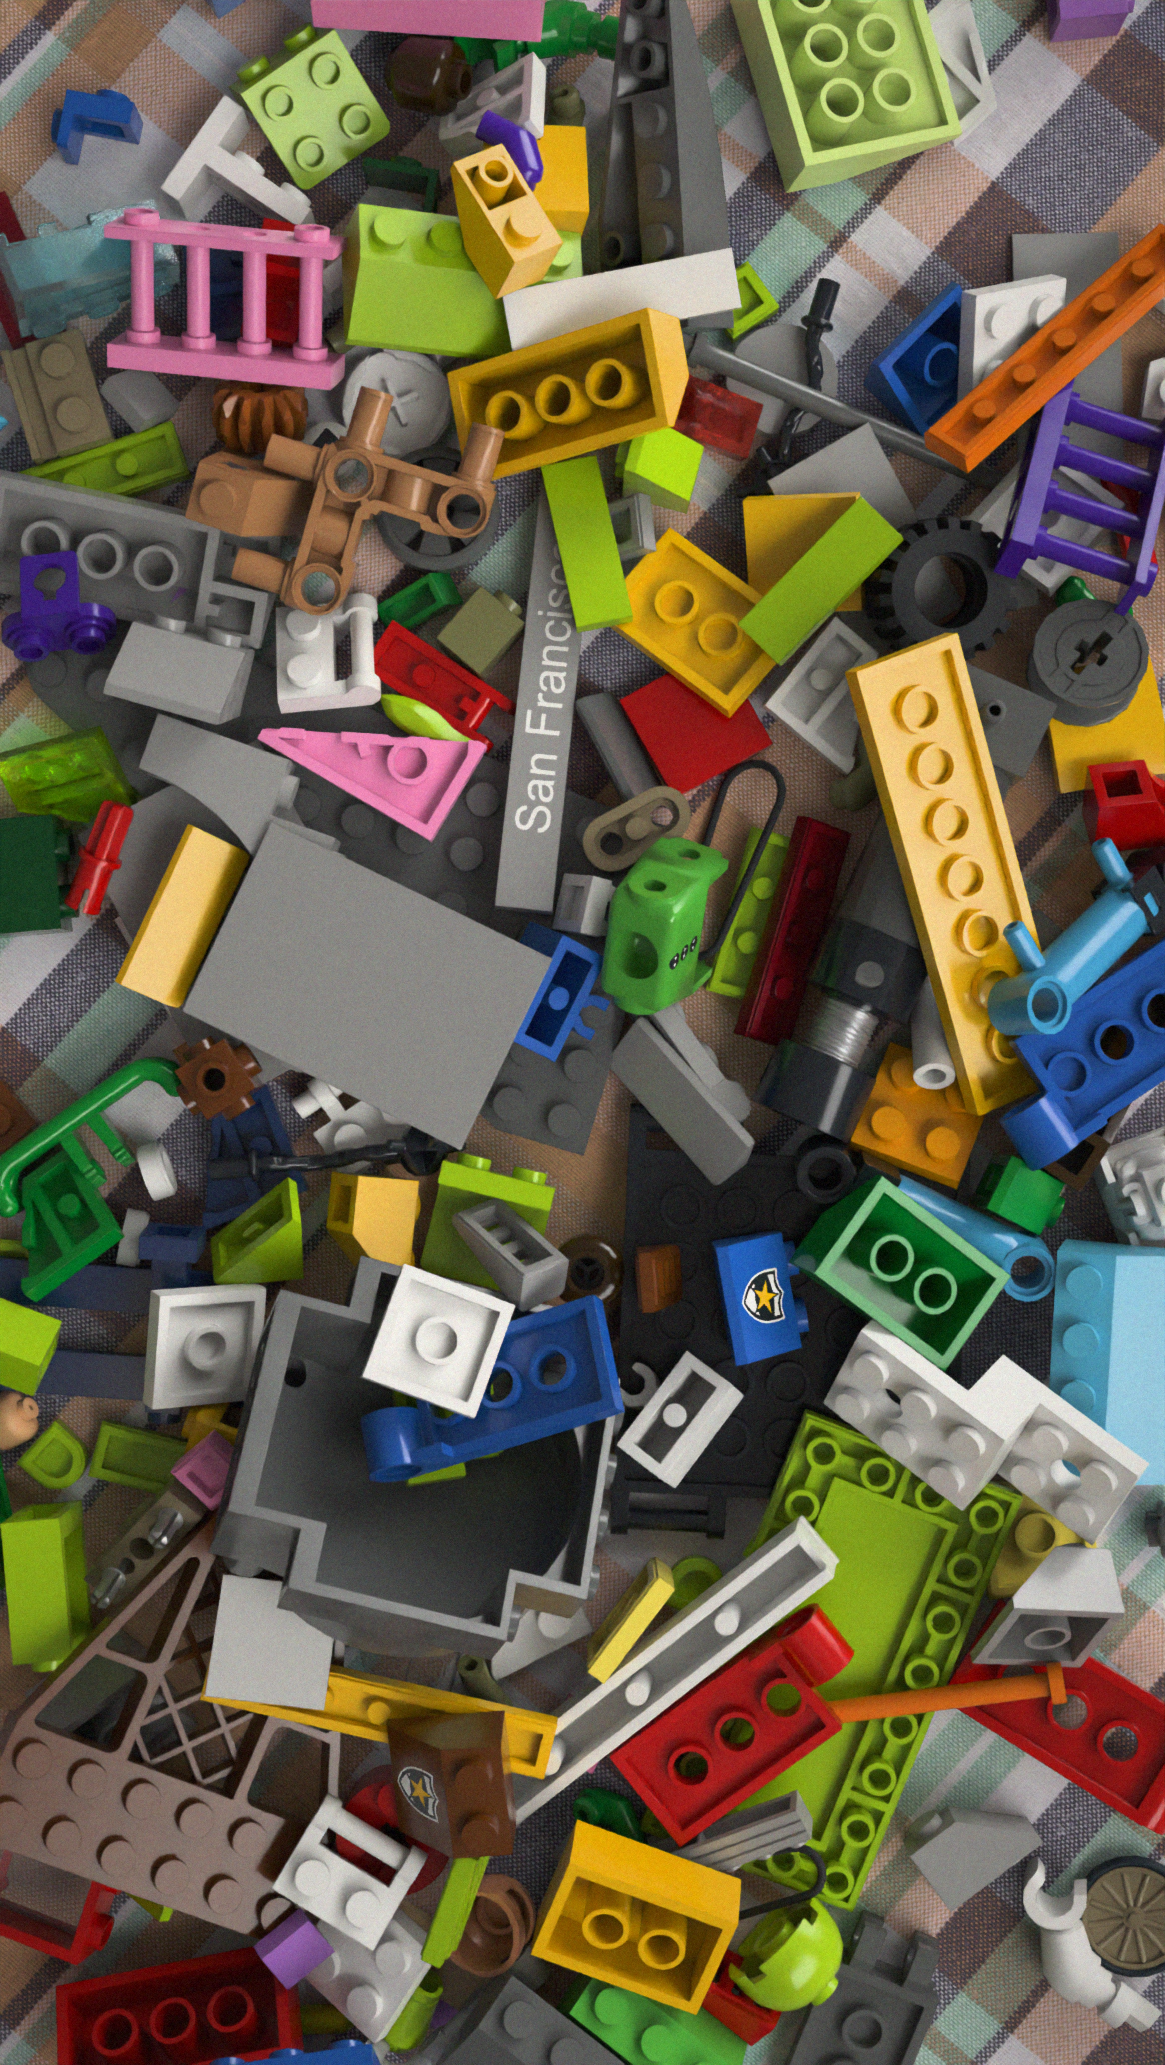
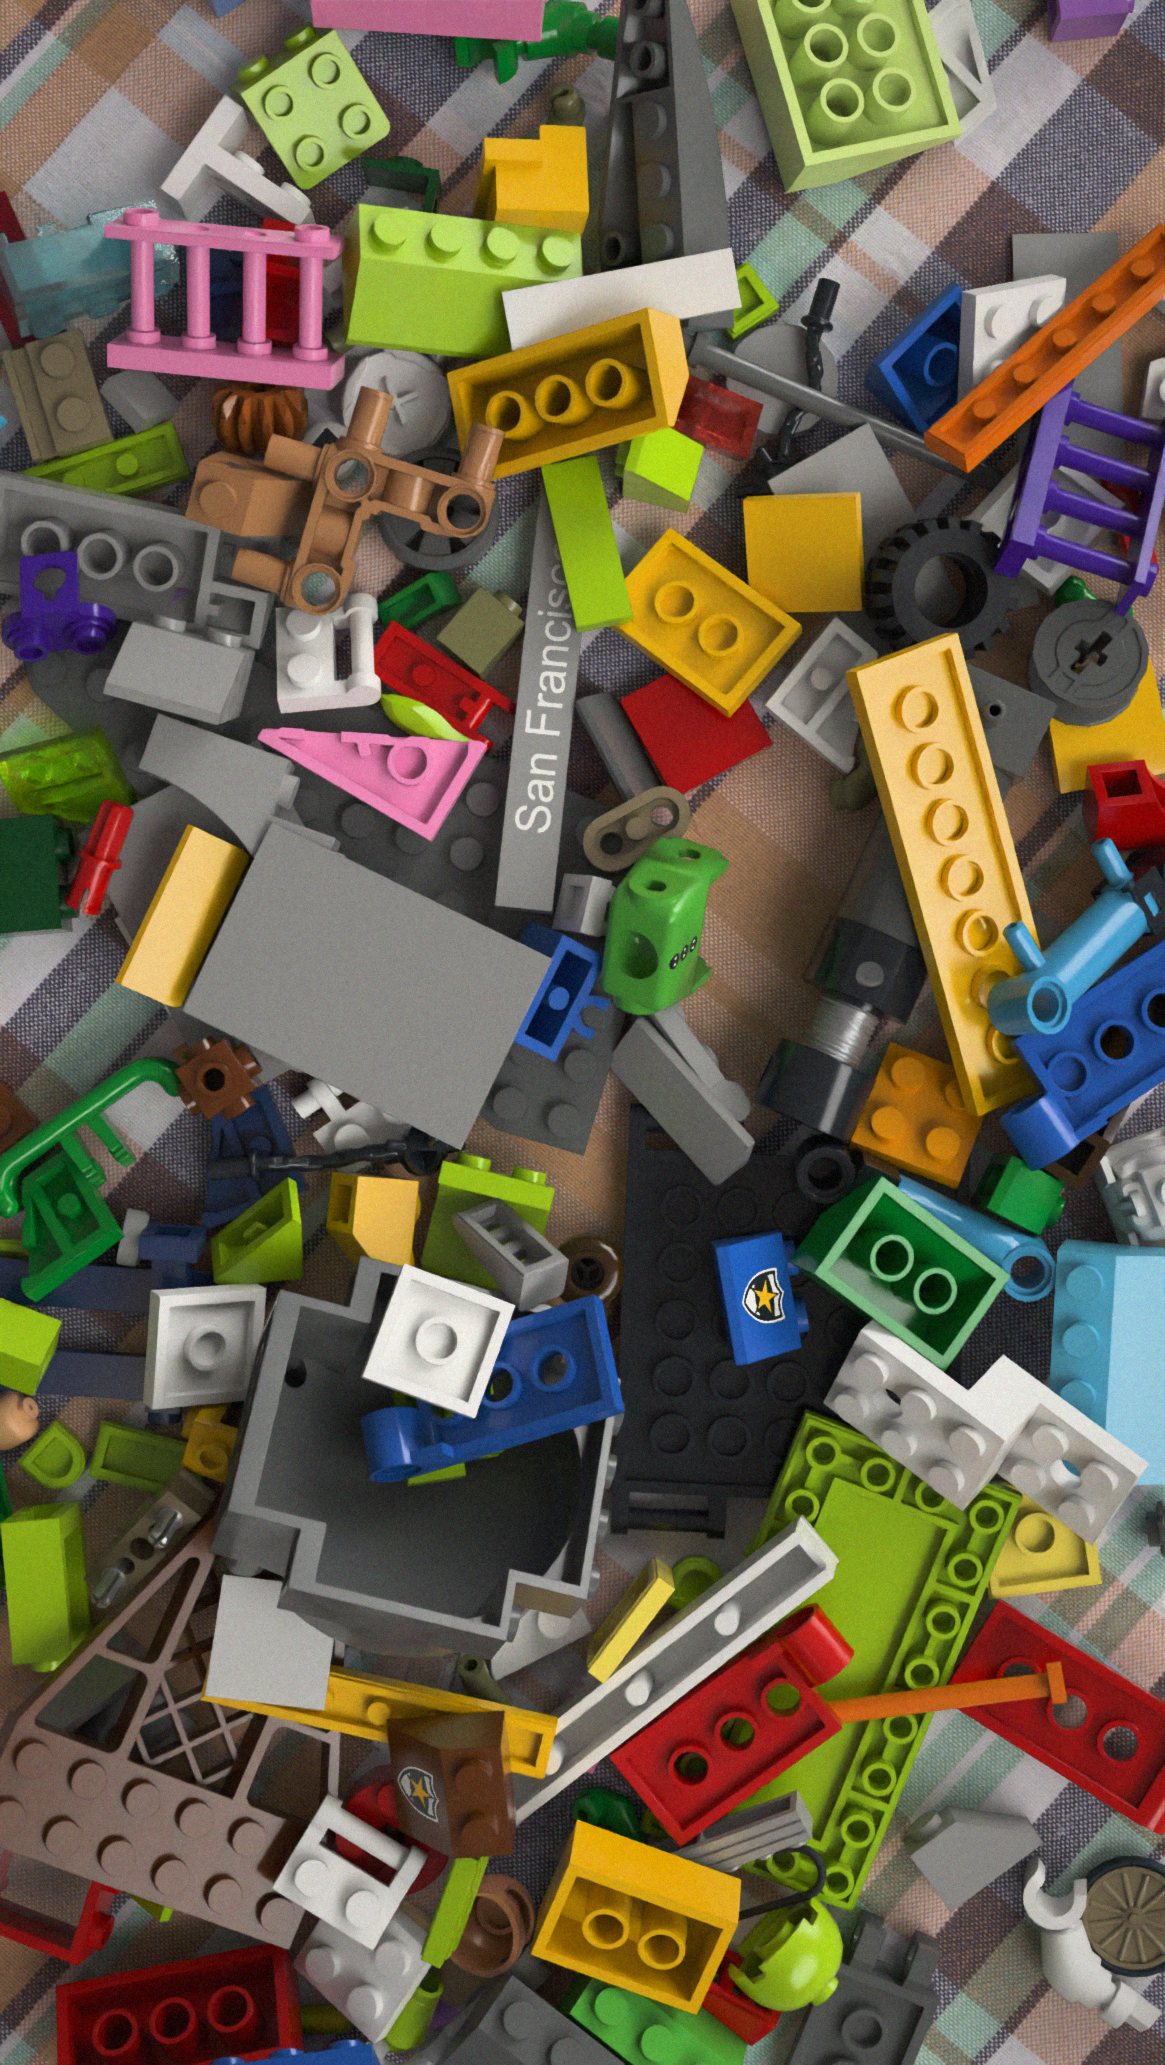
blue bracket [51,89,143,165] -> none
white tile [137,1141,177,1201] -> none
bright pink tile [171,1429,233,1511] -> none
medium lavender tile [253,1908,335,1990] -> none
dark brown head [385,34,473,117] -> none
white wing [438,52,546,156] -> none
yellow slope [450,143,563,300] -> none
dark purple arm [475,110,544,193] -> none
light grey tile [607,493,657,562] -> none
white brick [617,1351,744,1488] -> none
reddish brown slope [633,1244,683,1313] -> none
black piece [698,760,786,961] -> none
lime tile [705,827,791,1001] -> none
dark red tile [733,816,852,1047] -> none
lime tile [738,496,904,666] -> none
white cylinder [911,982,956,1089] -> none
light grey slope [970,1543,1125,1668] -> none

